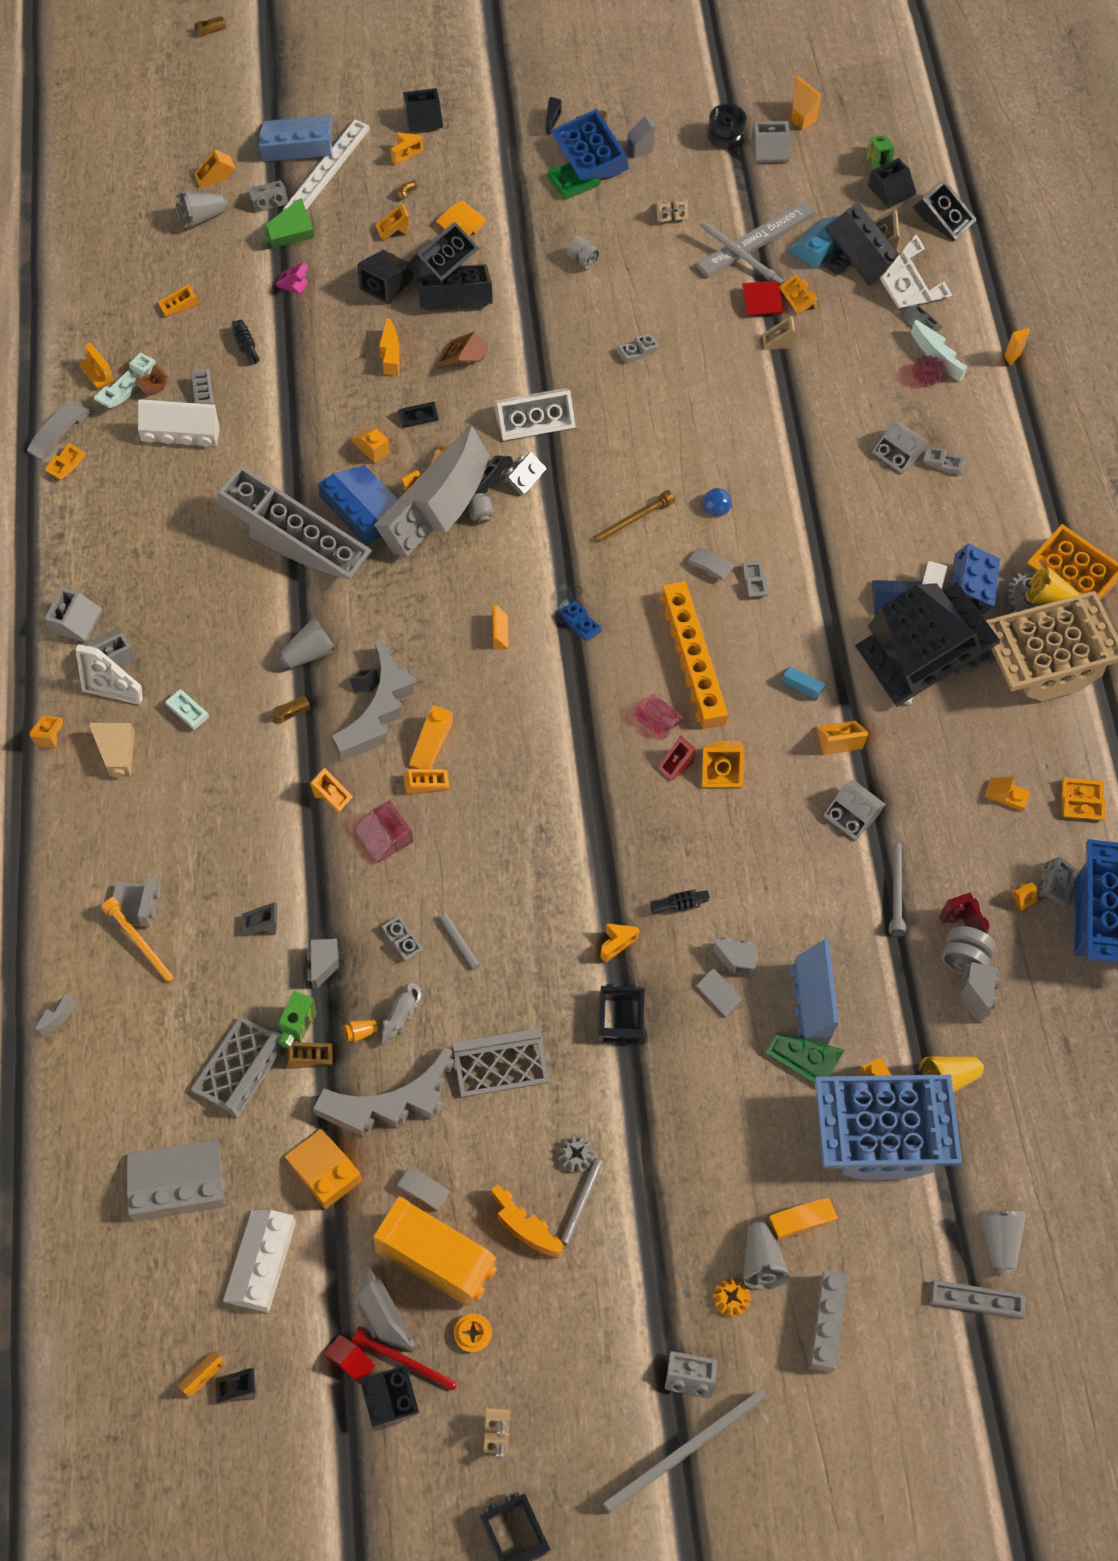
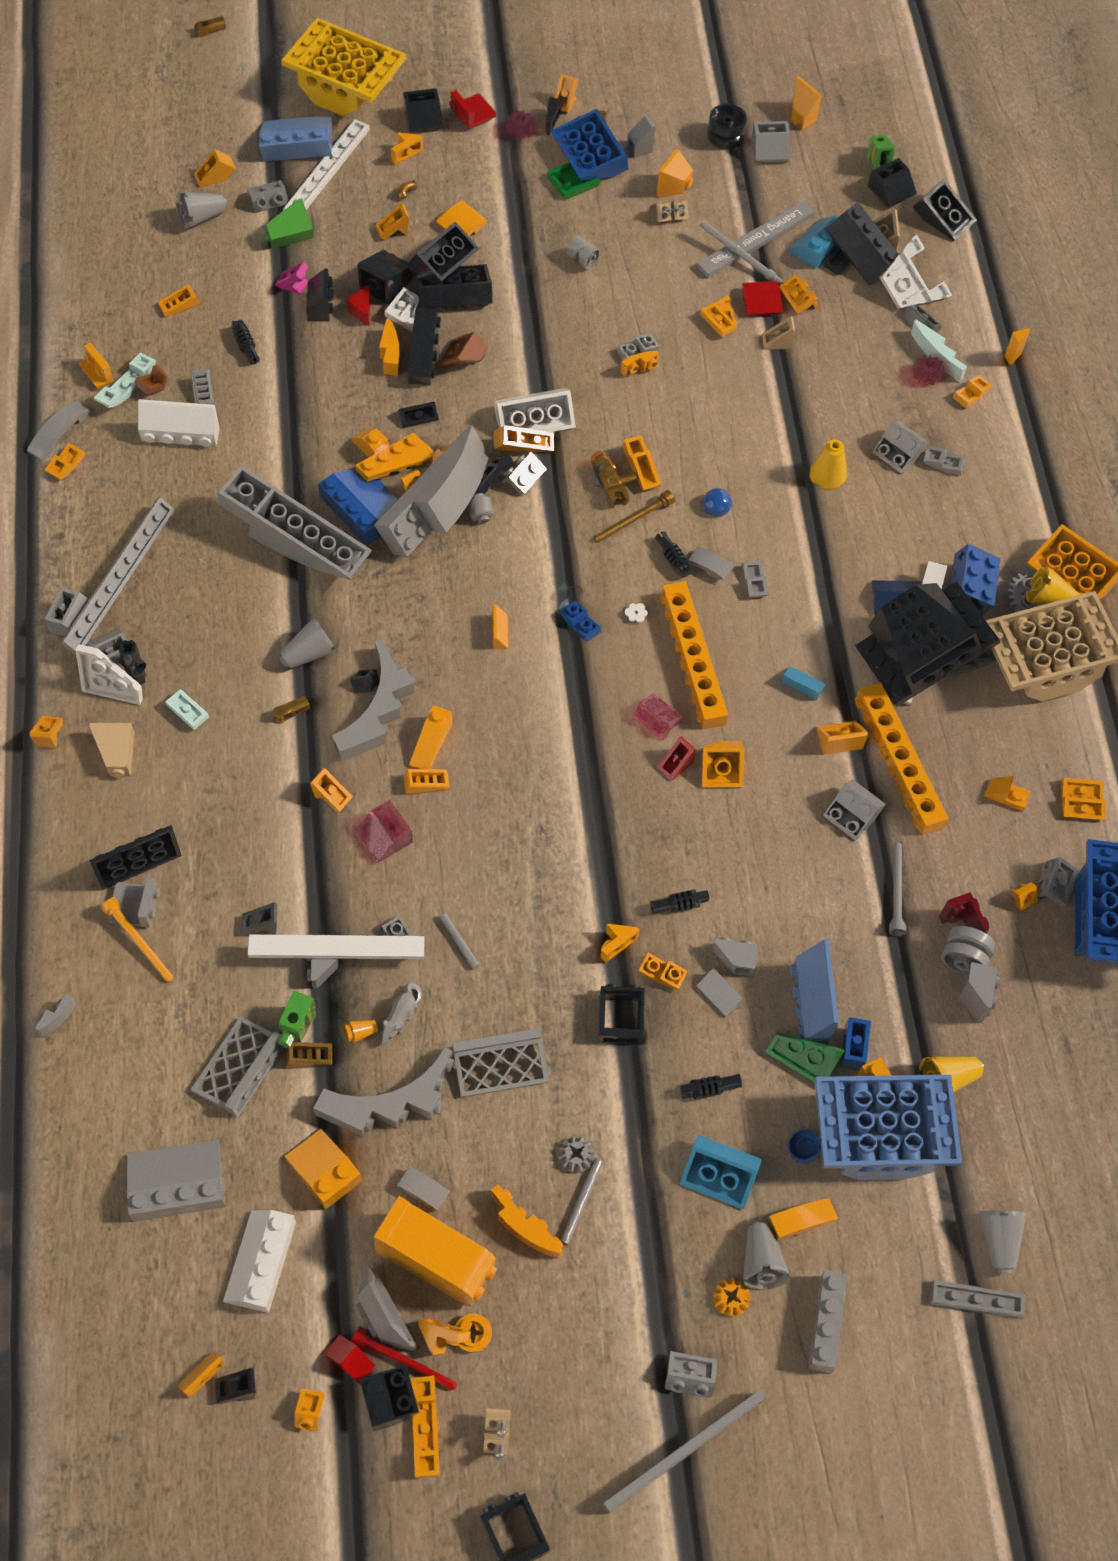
none -> light grey plate [60,497,175,656]
none -> black slope [89,825,182,891]
none -> black piece [119,640,146,685]
none -> white tile [248,934,425,959]
none -> yellow wedge [281,18,406,116]
none -> light orange bracket [294,1389,325,1431]
none -> black slope [306,269,334,322]
none -> red slope [347,285,370,326]
none -> light orange wing [355,433,435,482]
none -> white wing [384,287,419,332]
none -> black wedge [407,308,441,385]
none -> light orange slope [410,1376,440,1478]
none -> light orange slope [418,1318,471,1355]
none -> red bracket [449,90,496,129]
none -> light orange slope [494,426,554,452]
none -> clear pink gear [506,110,535,139]
none -> light orange slope [555,74,579,113]
none -> pearl gold piece [591,450,637,509]
none -> light orange slope [620,351,659,377]
none -> light orange slope [622,435,661,491]
none -> white plant [625,603,648,623]
none -> light orange slope [636,952,687,990]
none -> black hinge [655,531,693,578]
none -> light orange slope [656,149,693,198]
none -> black hinge [680,1073,742,1100]
none -> dark azure slope [680,1134,762,1210]
none -> light orange wing [700,296,737,338]
none -> blue hair [787,1129,821,1164]
none -> yellow cone [809,440,847,490]
none -> blue brick [840,1017,871,1070]
none -> light orange brick [855,682,949,835]
none -> light orange slope [952,375,992,409]

